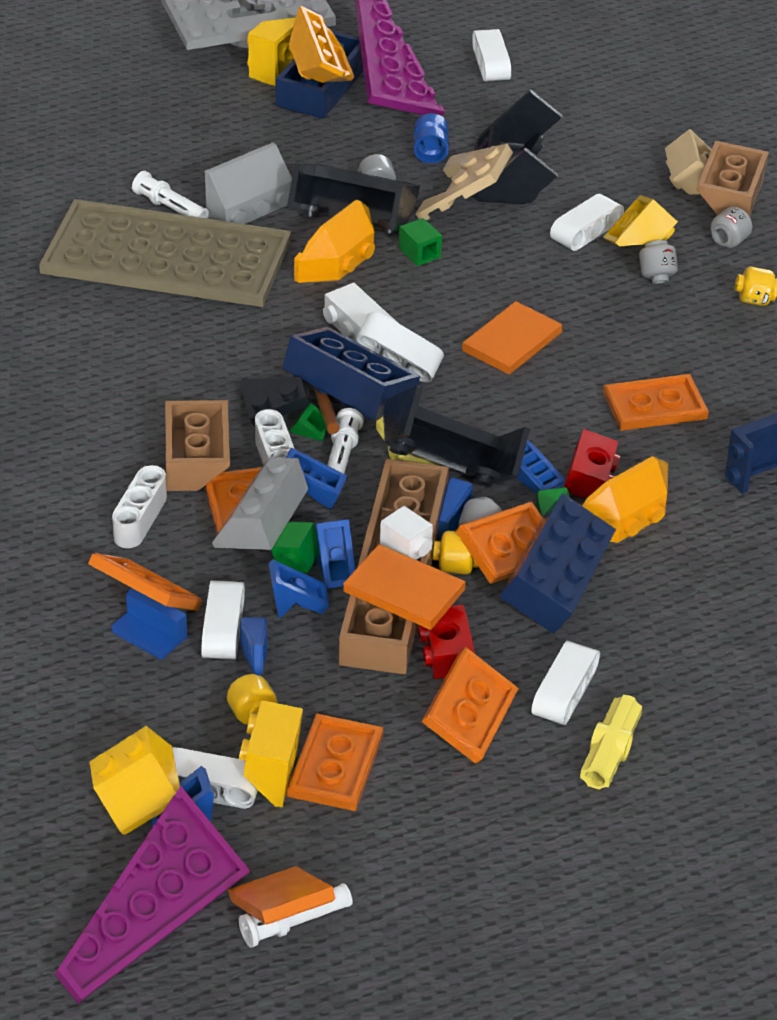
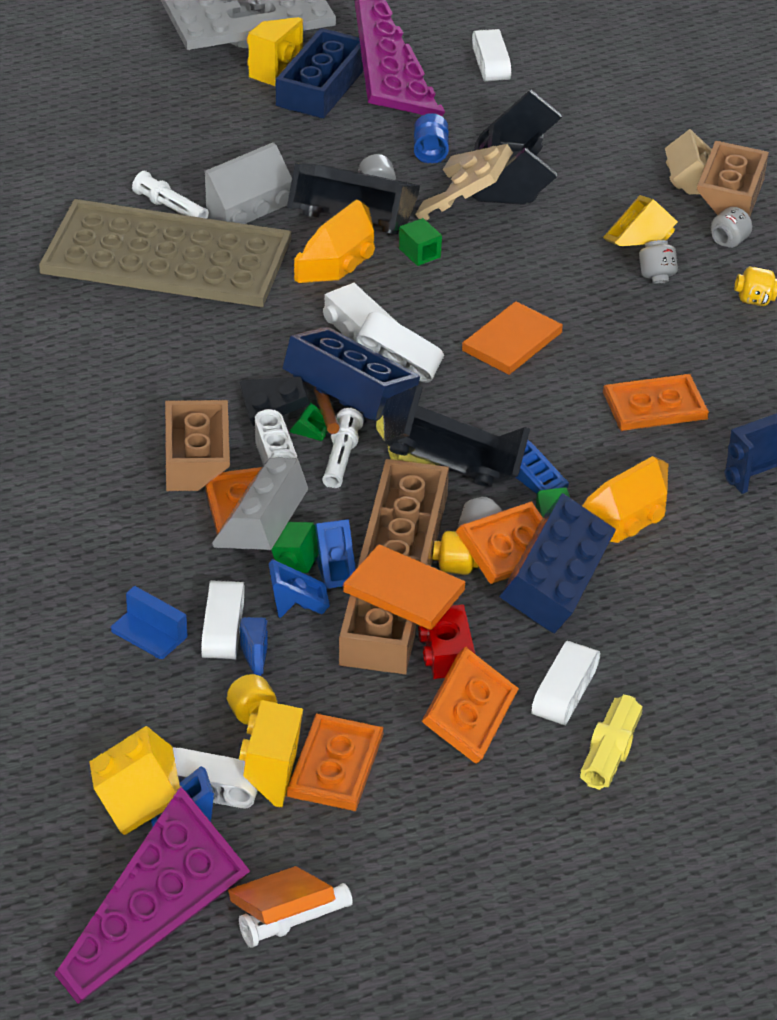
orange tile [88,553,203,611] -> none
white beam [112,465,167,548] -> none
blue slope [286,448,347,509] -> none
light orange wedge [289,6,354,83] -> none
white brick [380,506,433,560] -> none
blue slope [438,478,473,541] -> none
white beam [550,194,624,251] -> none
red brick [563,429,620,499] -> none

